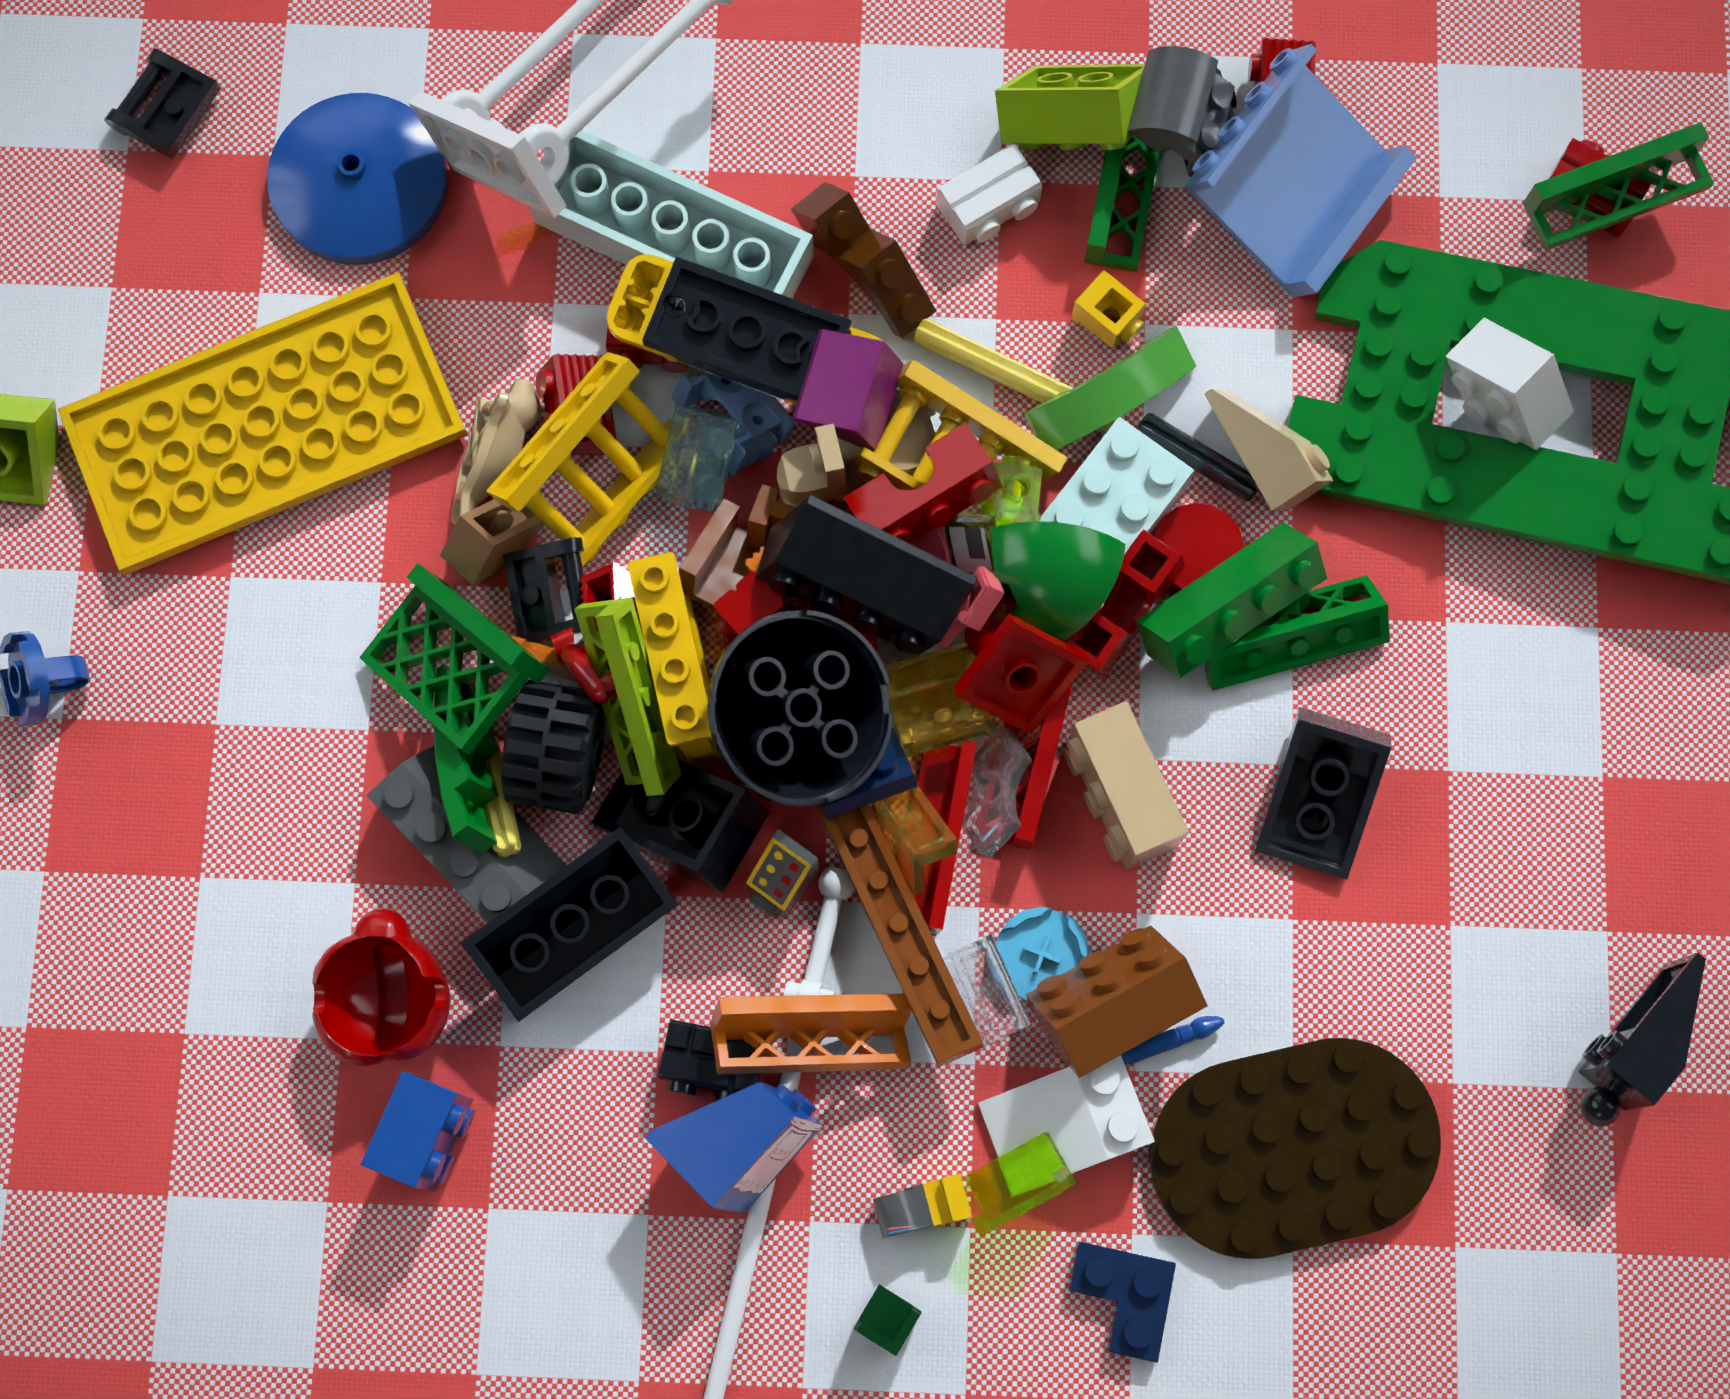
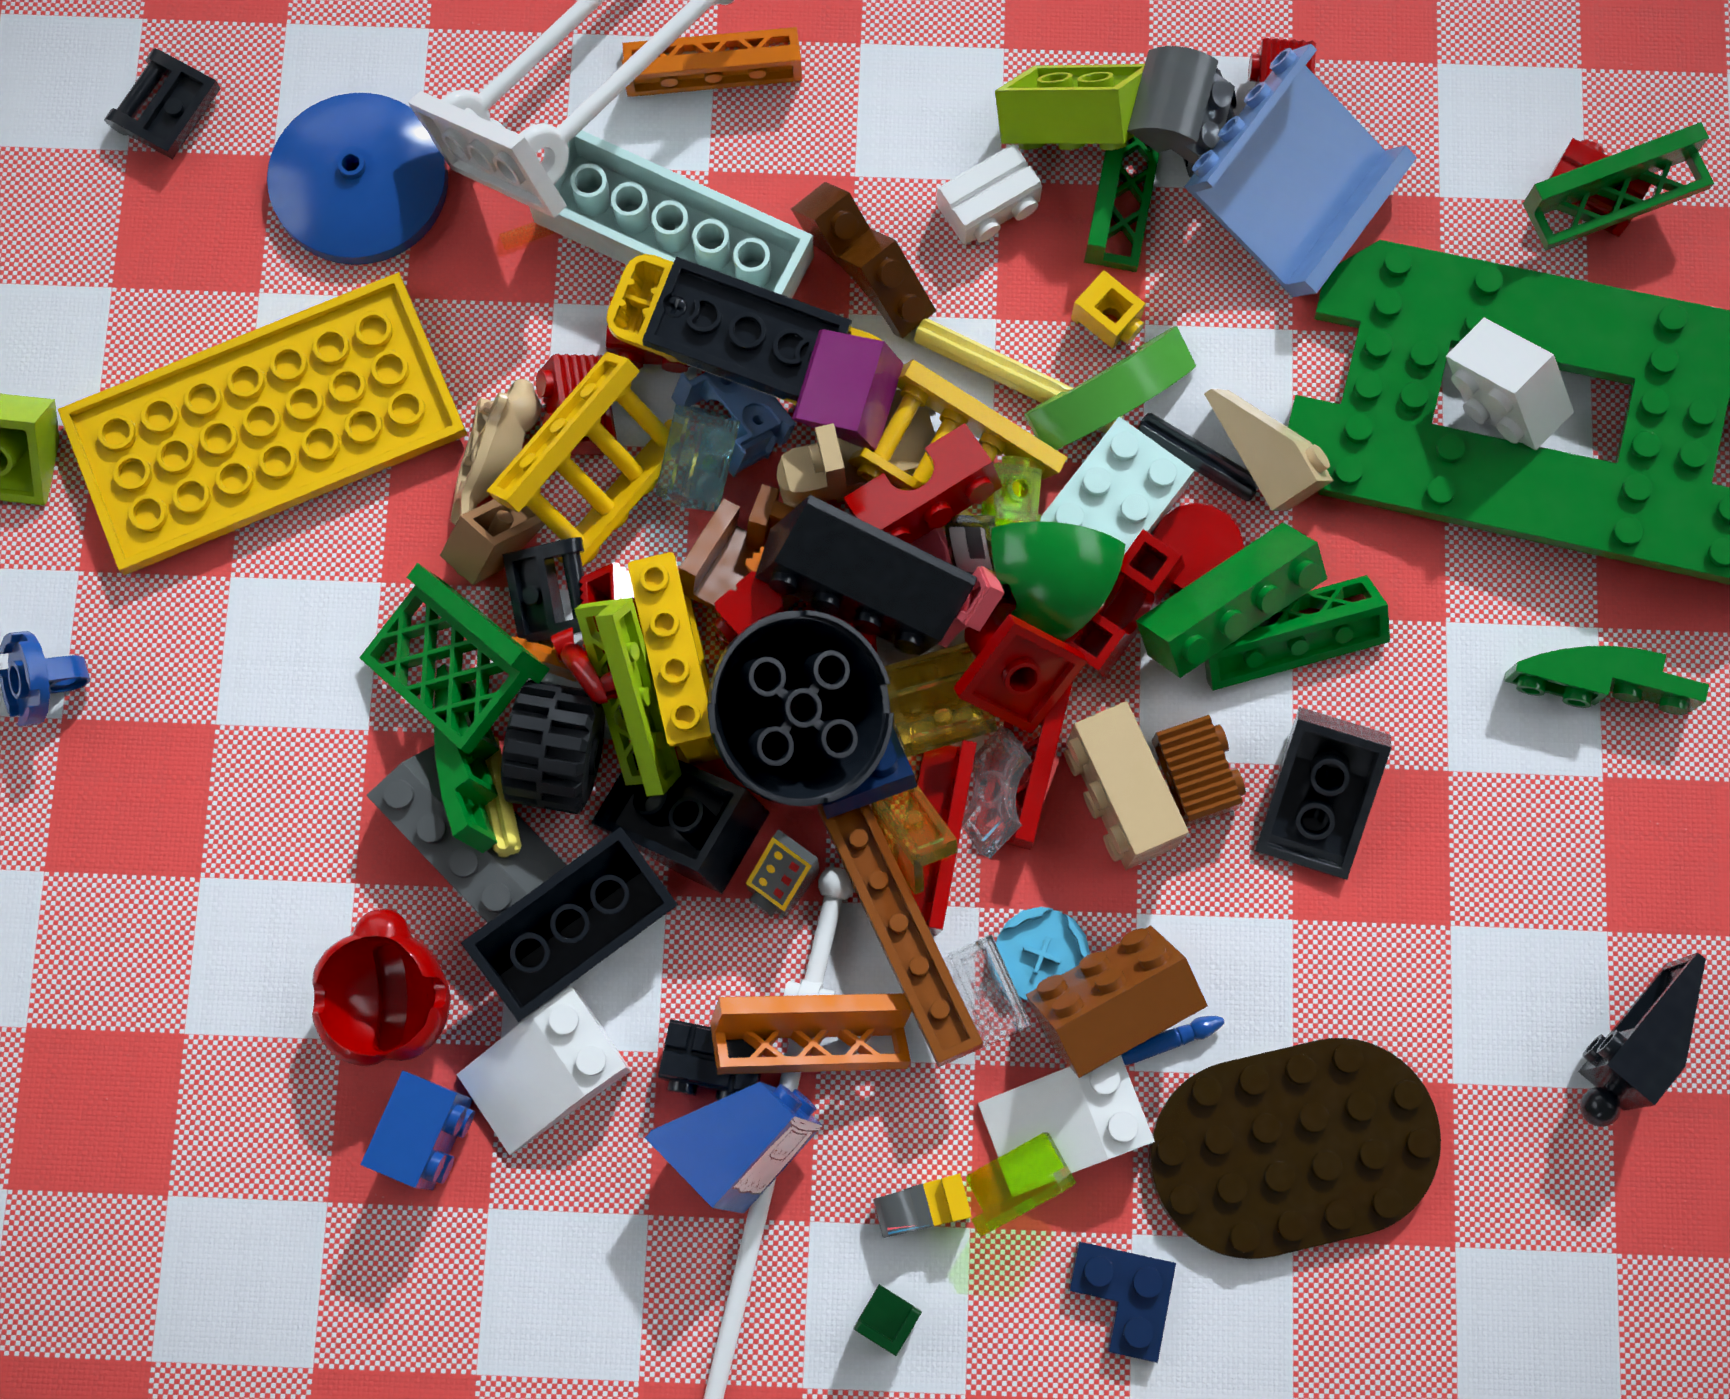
none -> white slope [456,986,631,1155]
none -> orange fence [622,27,802,97]
none -> dark orange brick [1151,715,1246,827]
none -> green slope [1504,646,1709,715]

